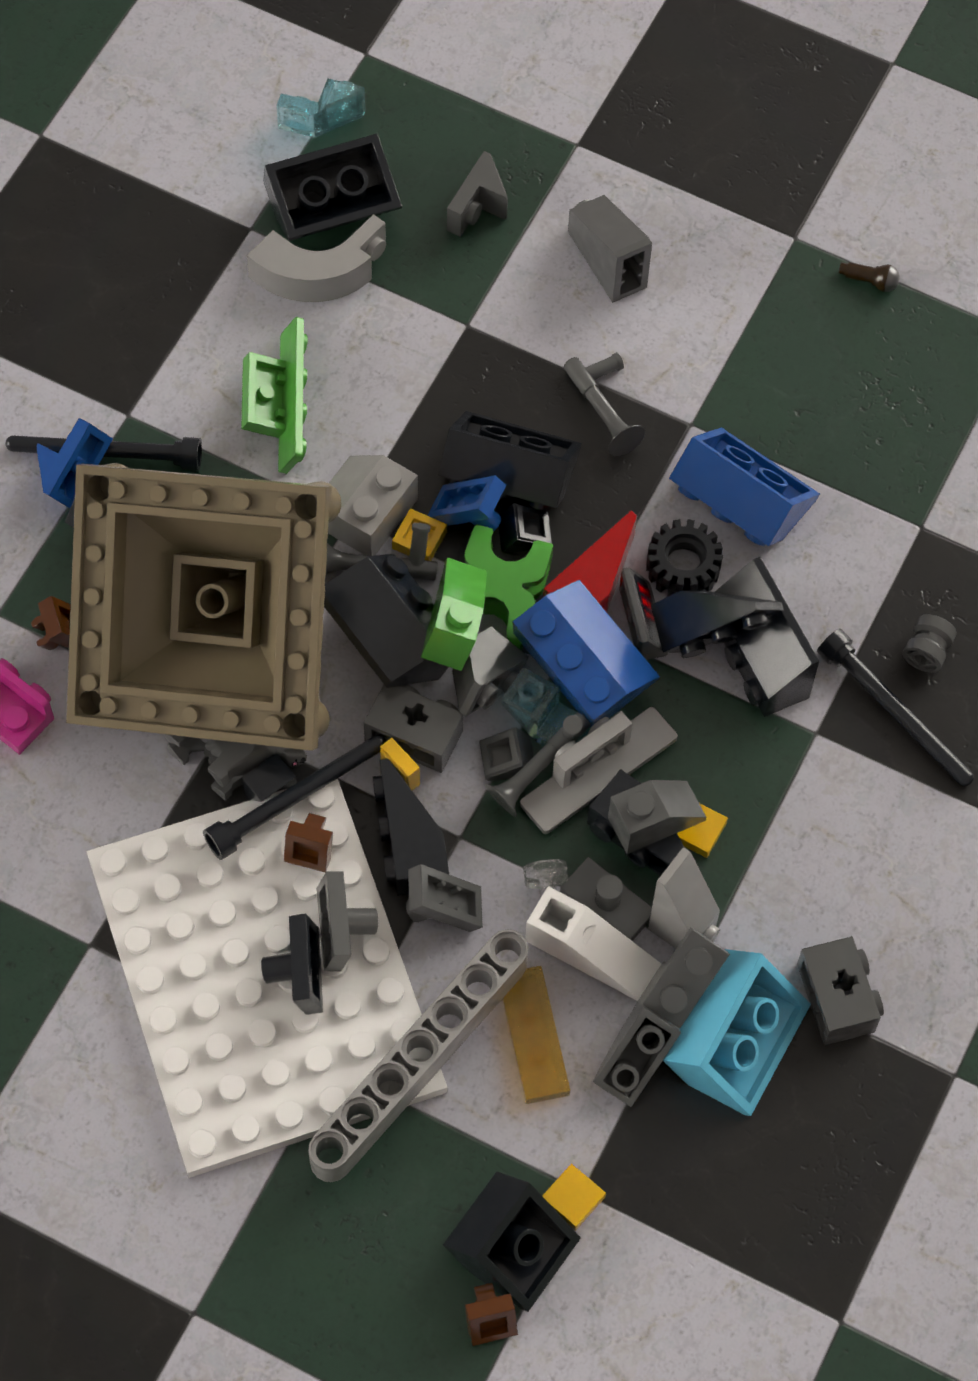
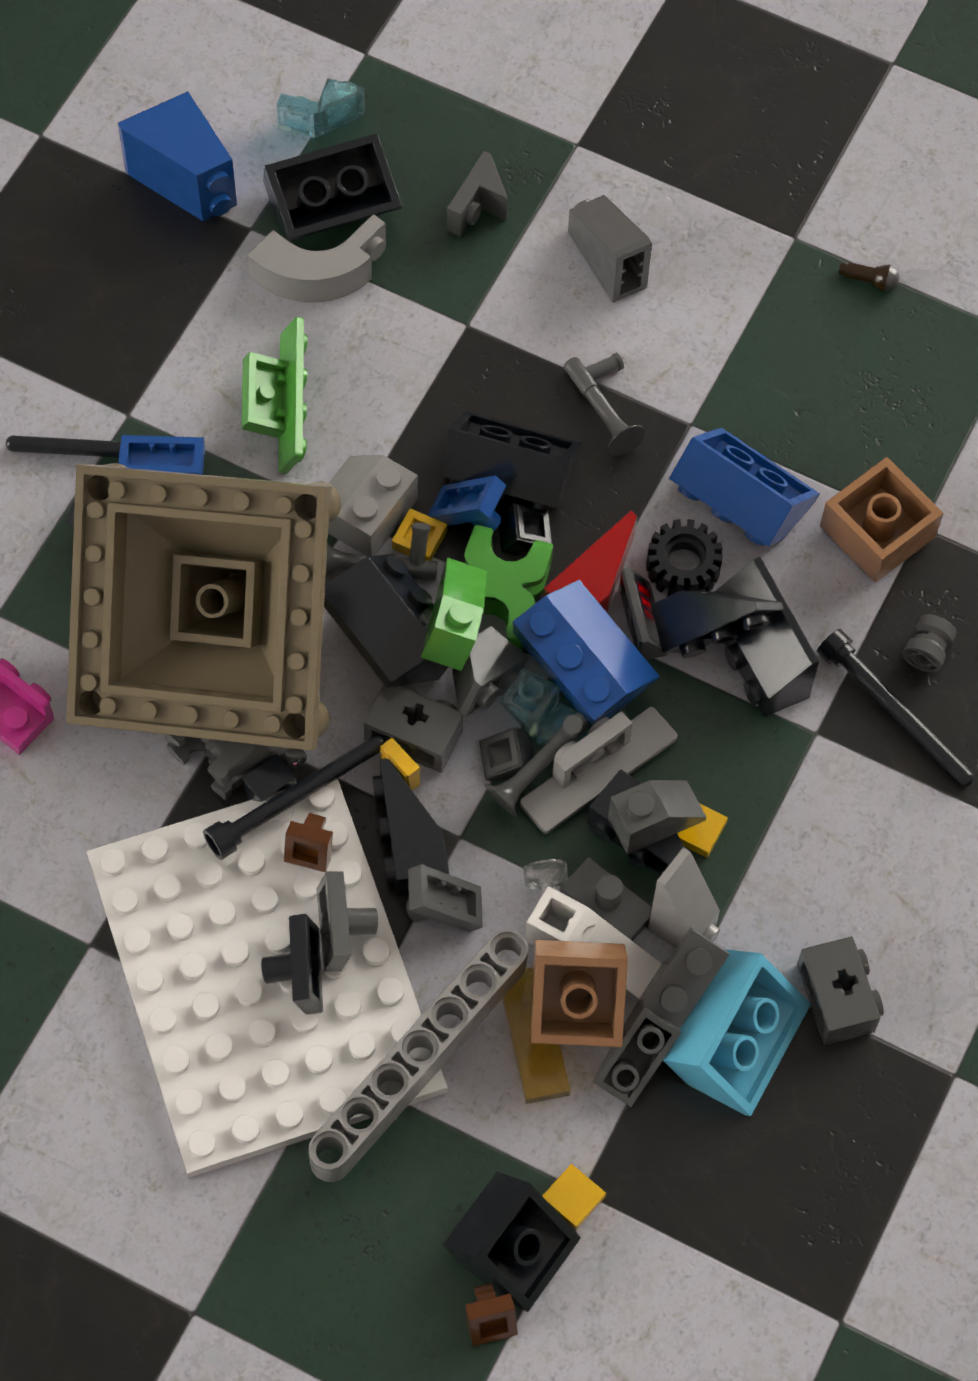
reddish brown tile [31,596,71,650] -> none
blue slope [37,418,113,508] -> none
none -> blue slope [118,91,237,221]
none -> blue tile [118,435,206,475]
none -> medium nougat brick [530,940,628,1047]
none -> medium nougat brick [820,457,944,583]

